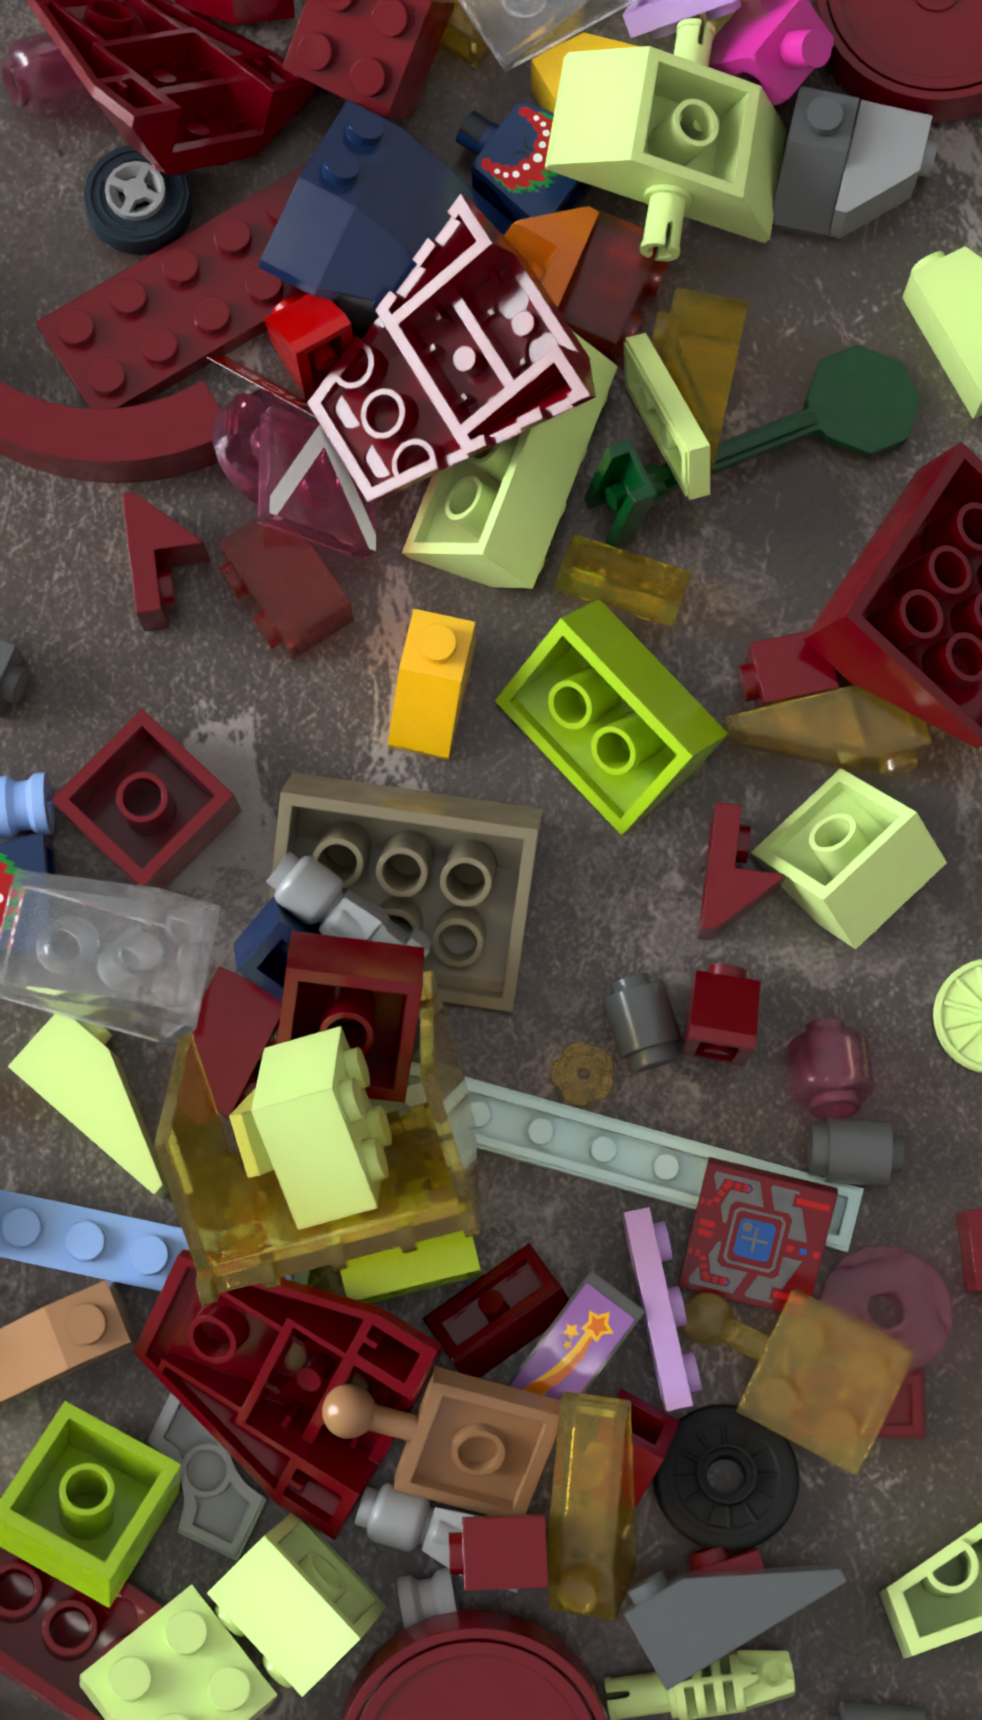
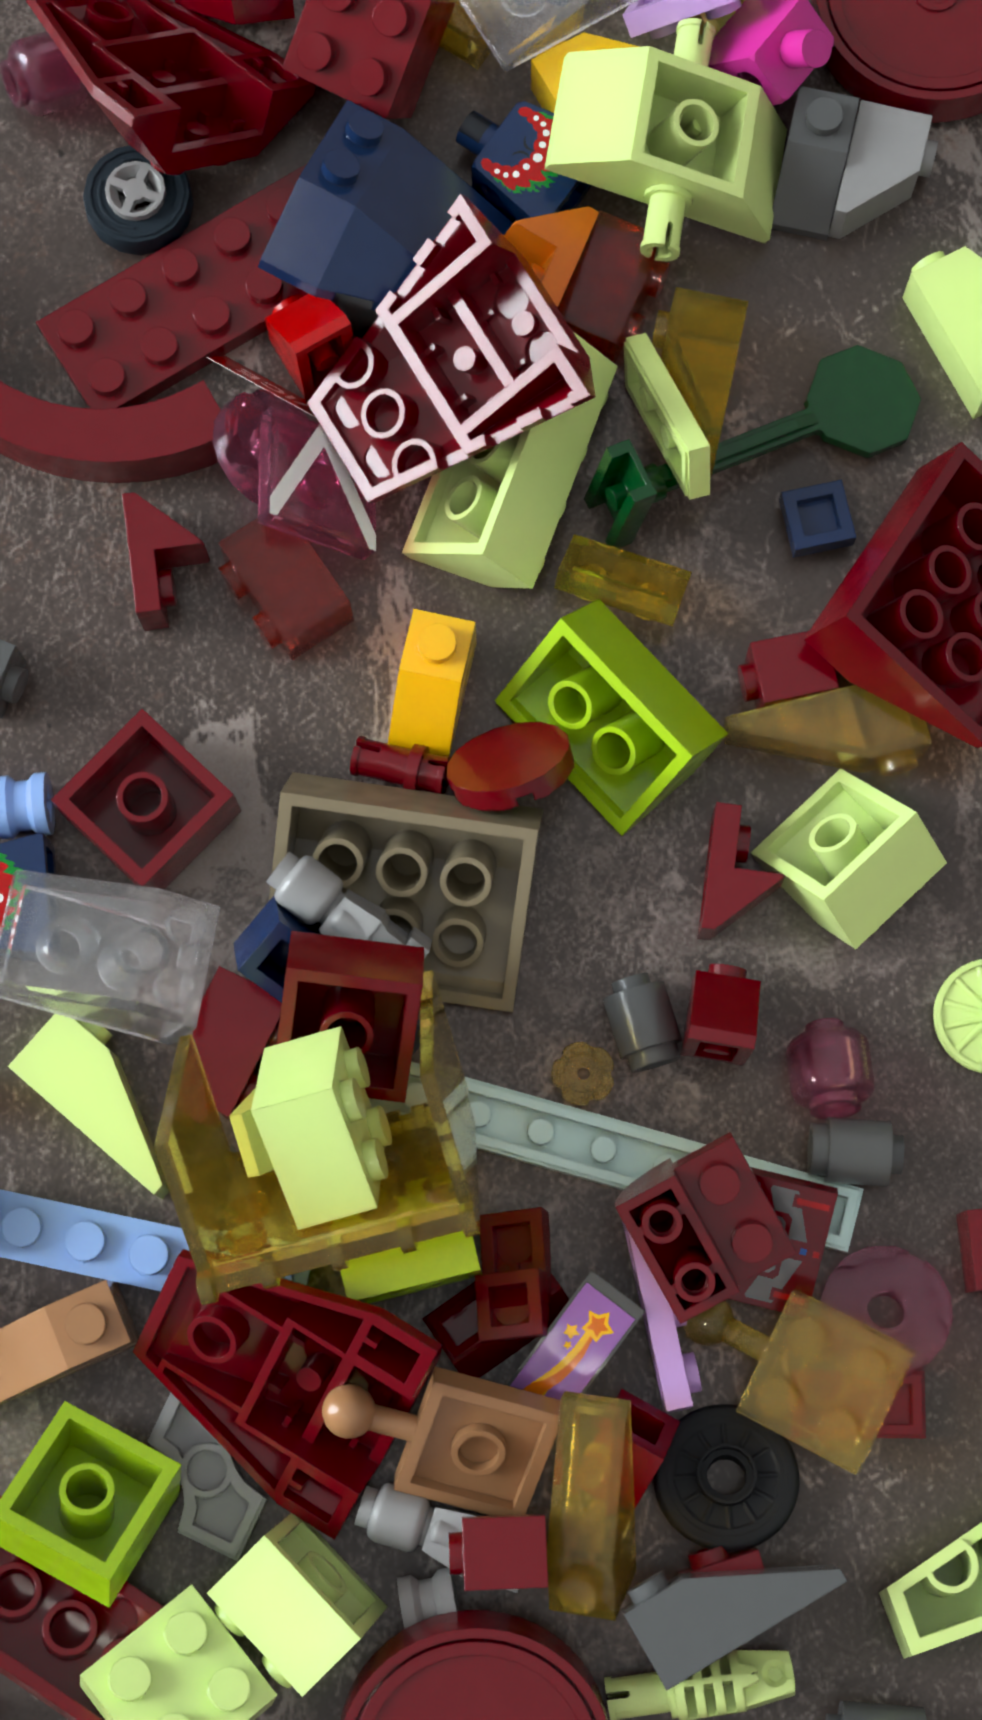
none -> dark red pin [350,736,451,794]
none -> dark red tile [447,722,575,811]
none -> dark red slope [475,1207,551,1344]
none -> dark red brick [615,1132,797,1324]
none -> dark blue plate [779,479,857,558]

